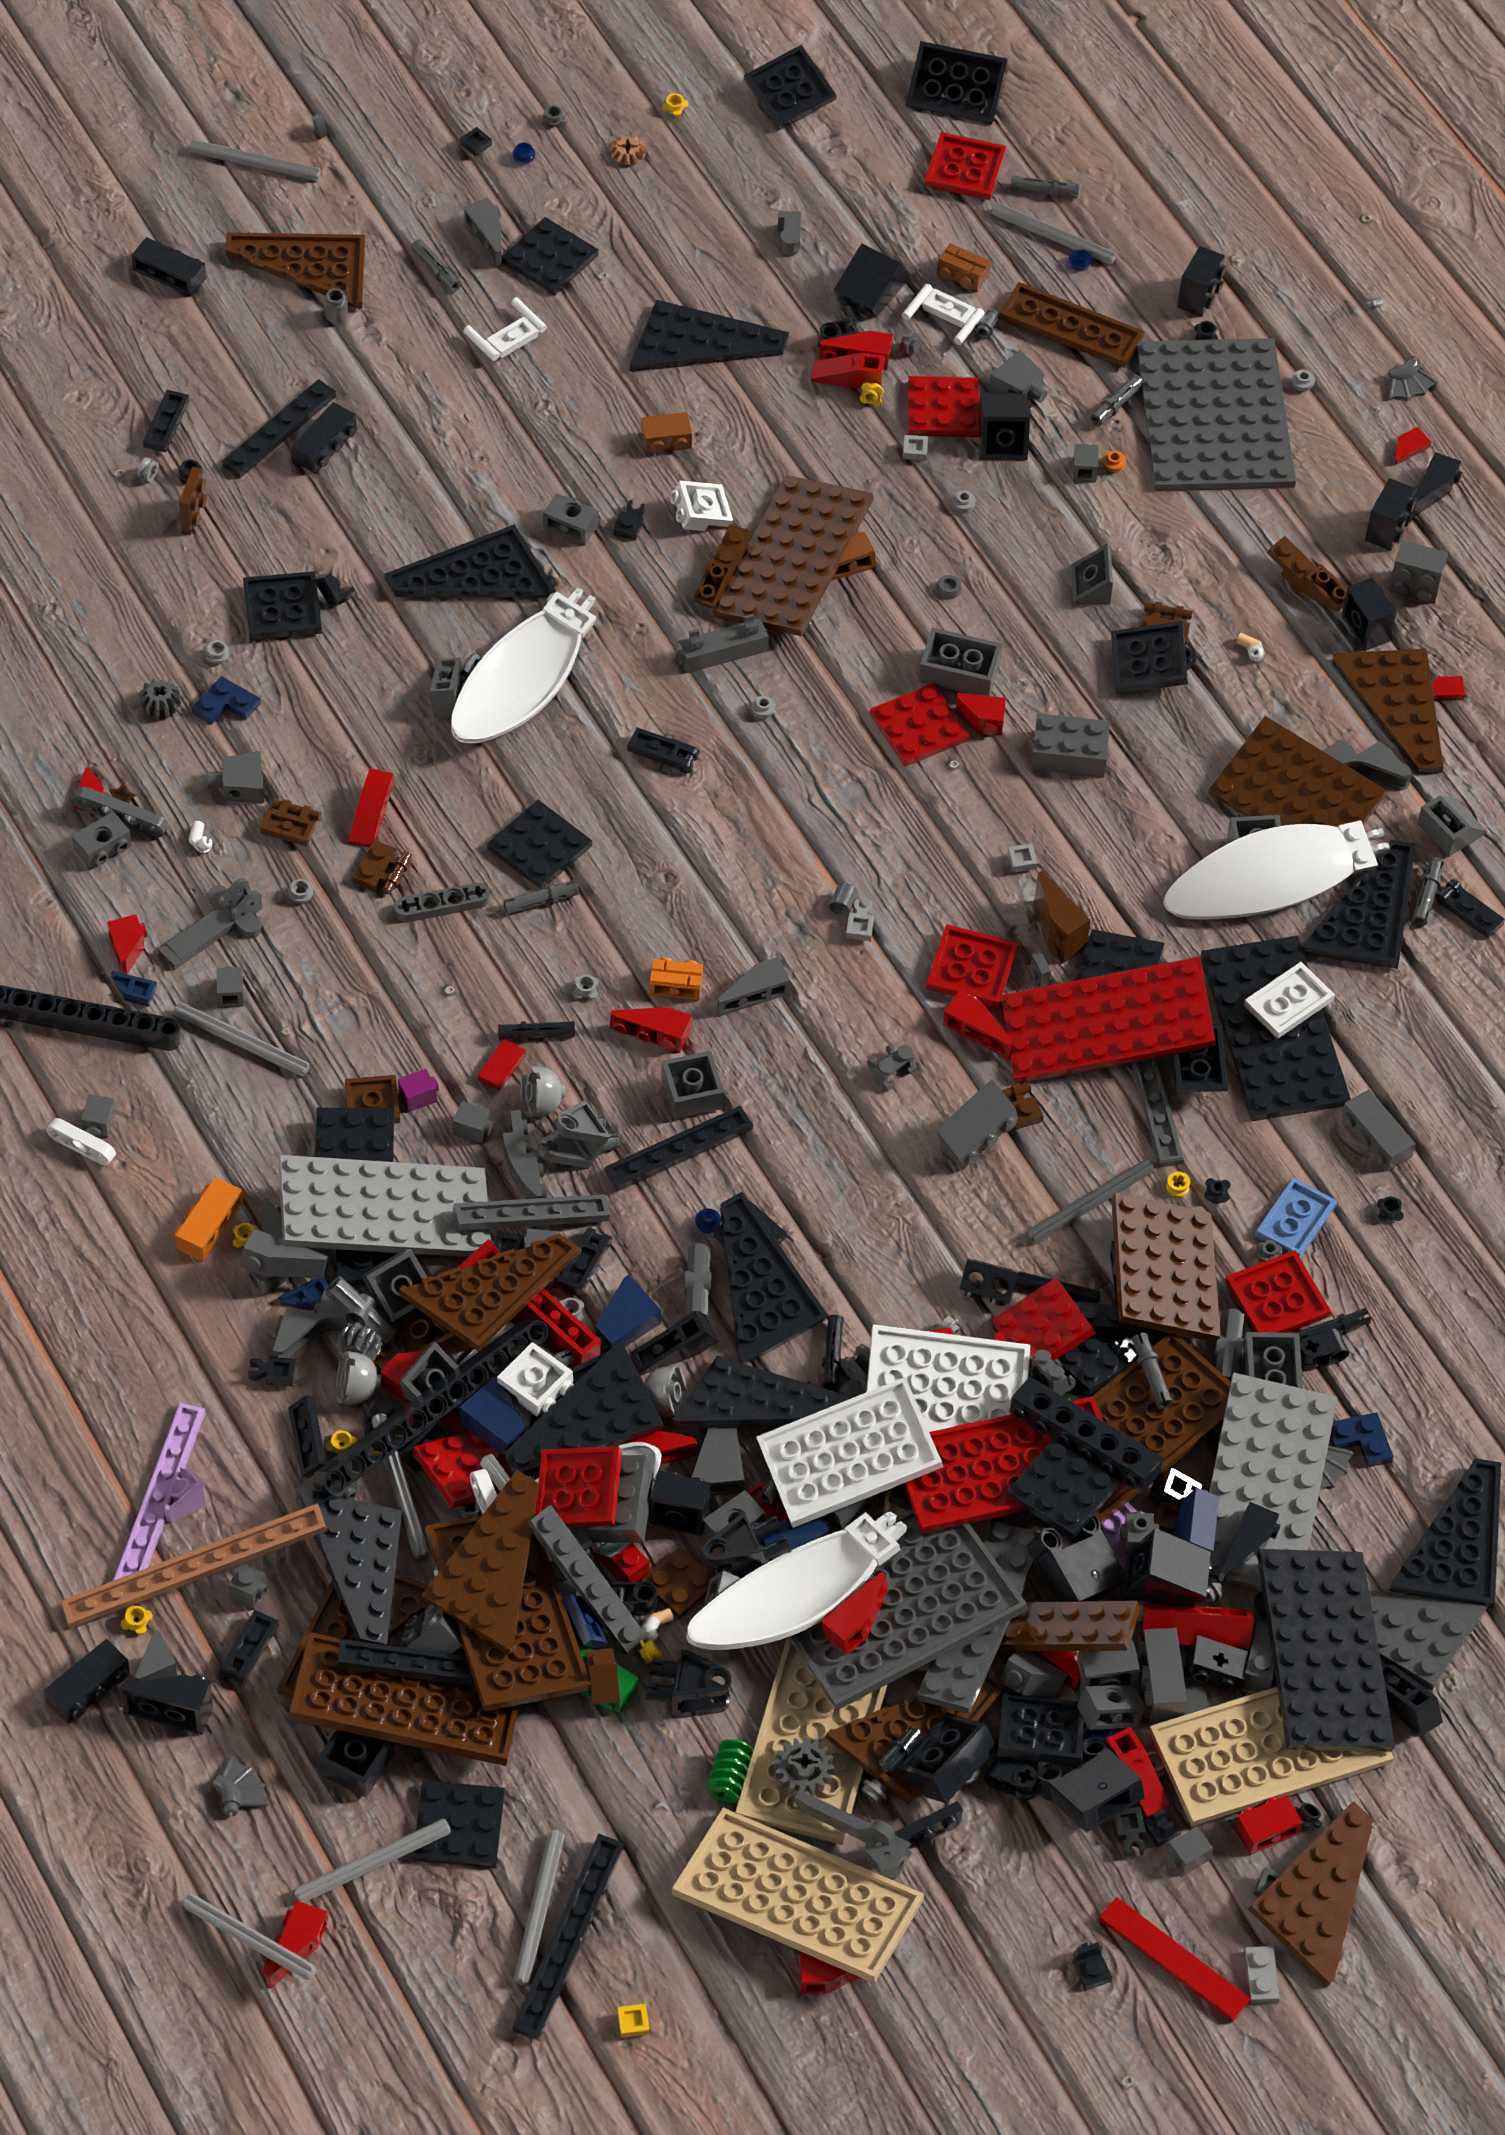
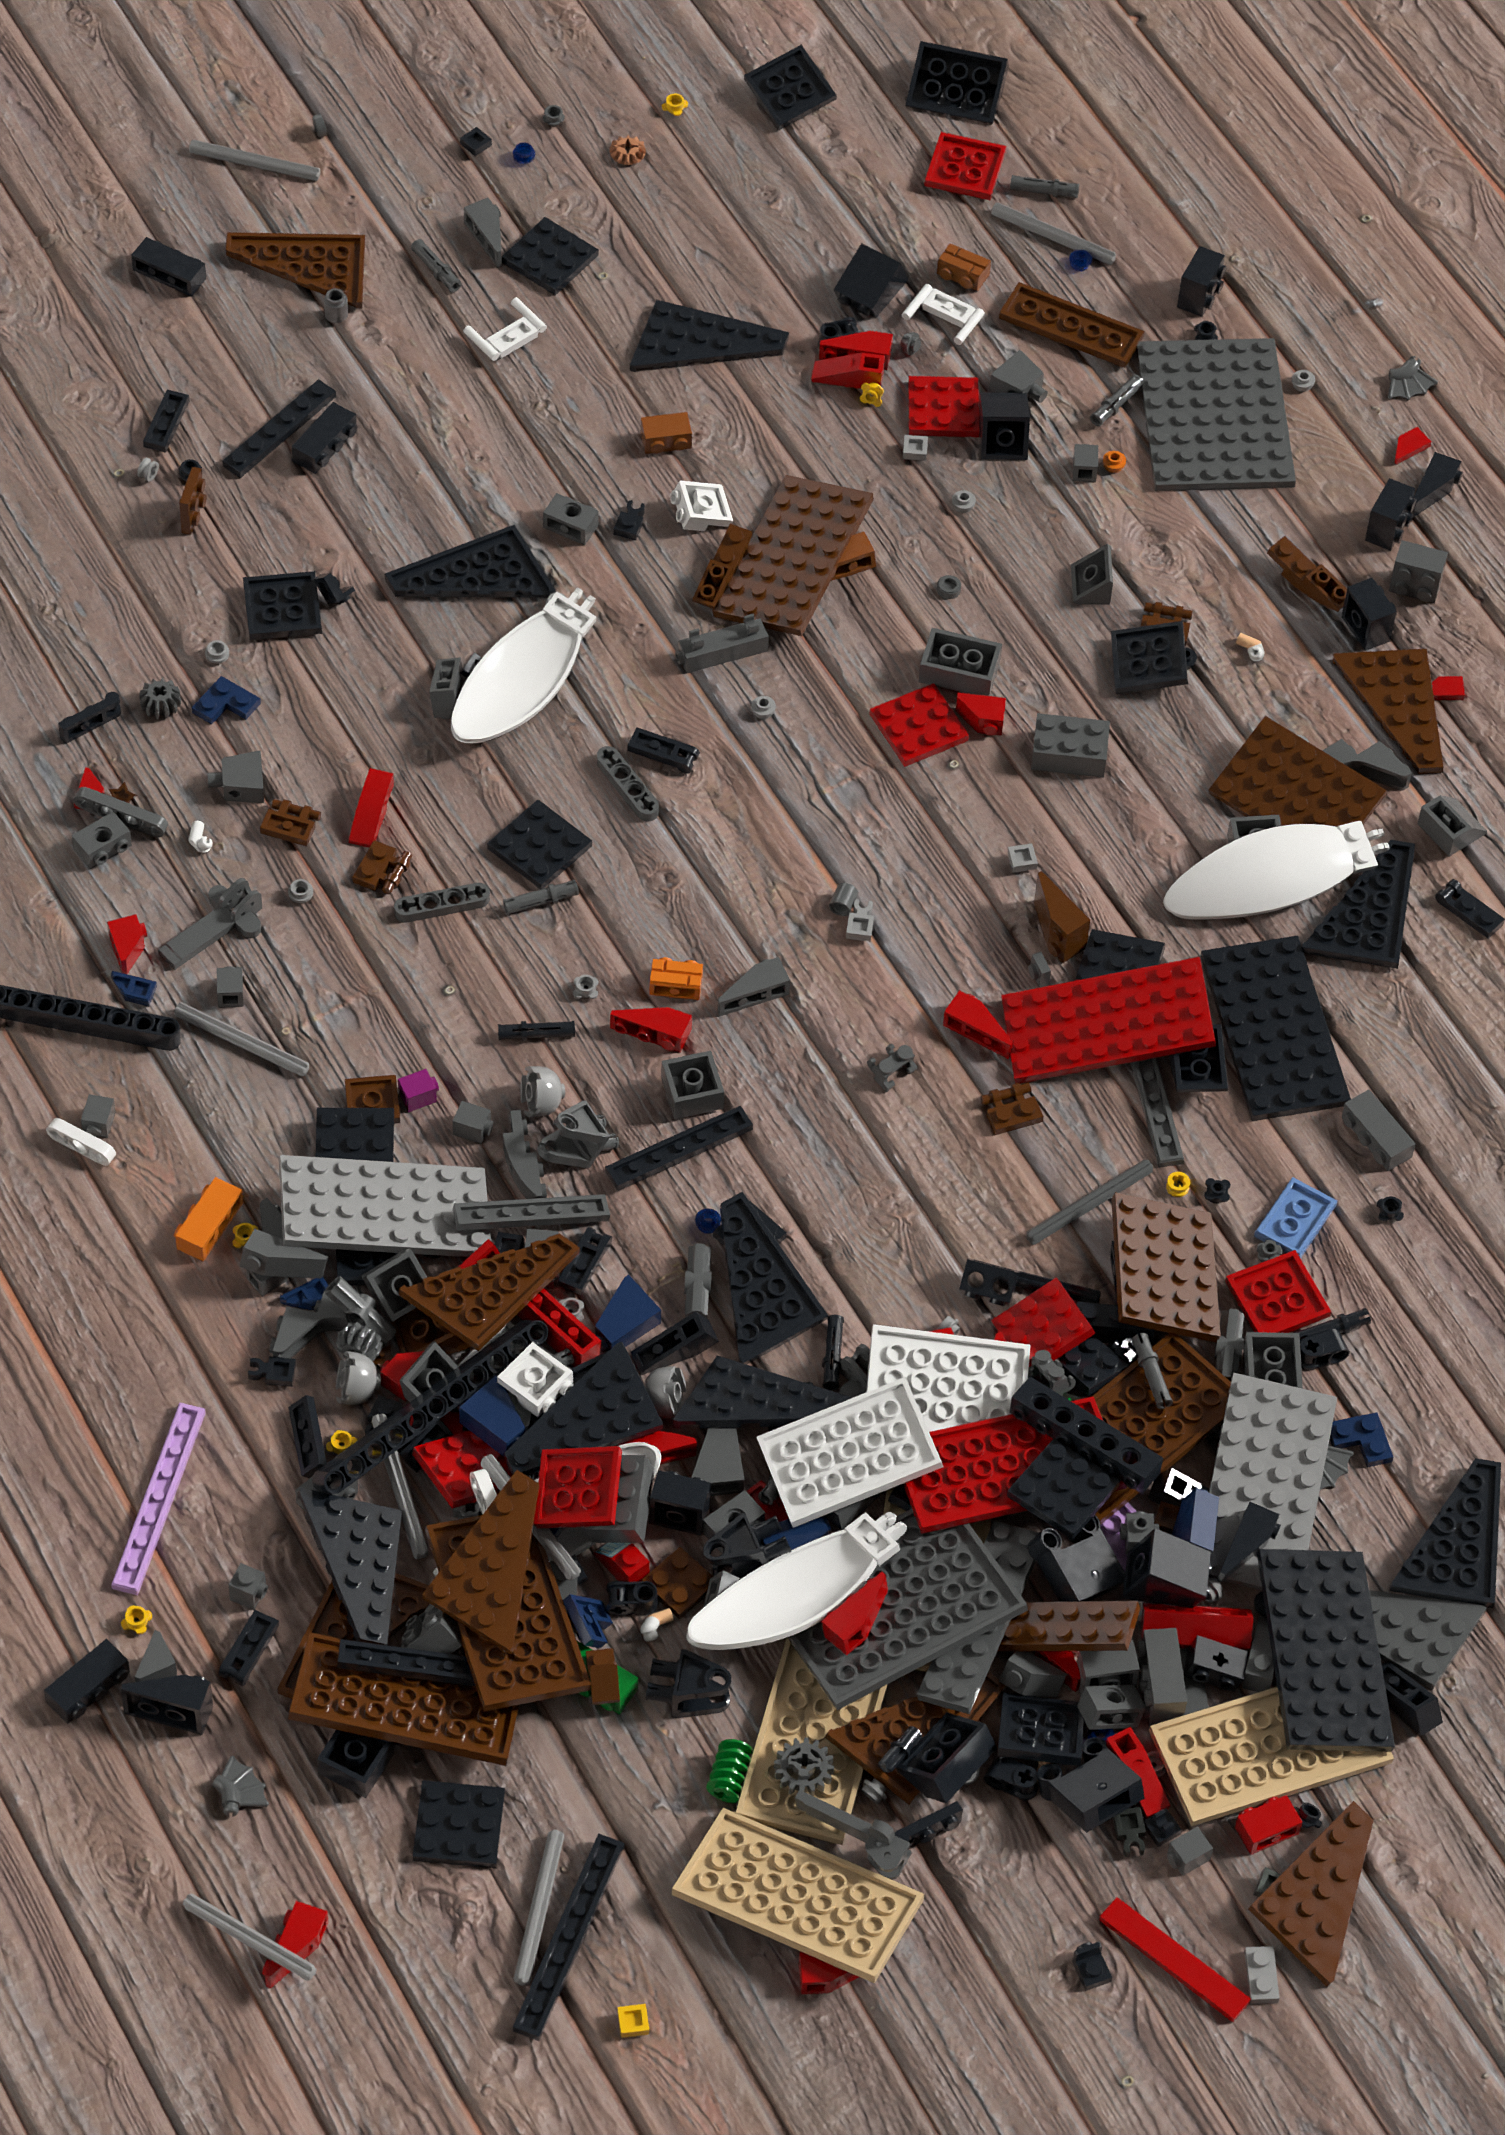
nougat plate [61,1503,327,1628] -> none
lavender slope [165,1464,205,1523] -> none
light grey axle [294,1819,451,1903] -> none
red tile [478,1039,526,1091] -> none
dark grey plate [527,1505,647,1654] -> none
yellow plate [639,1639,663,1664] -> none
dark grey leg [777,211,801,256] -> none
red plate [926,924,1019,1008] -> none
dark grey slope [936,1079,1018,1170] -> none
dark grey pin [976,309,1000,338] -> none
white plate [1244,962,1335,1039] -> none
dark grey pin [1412,857,1445,926] -> none
none -> black plate [58,692,121,744]
none -> dark grey beam [597,746,659,821]

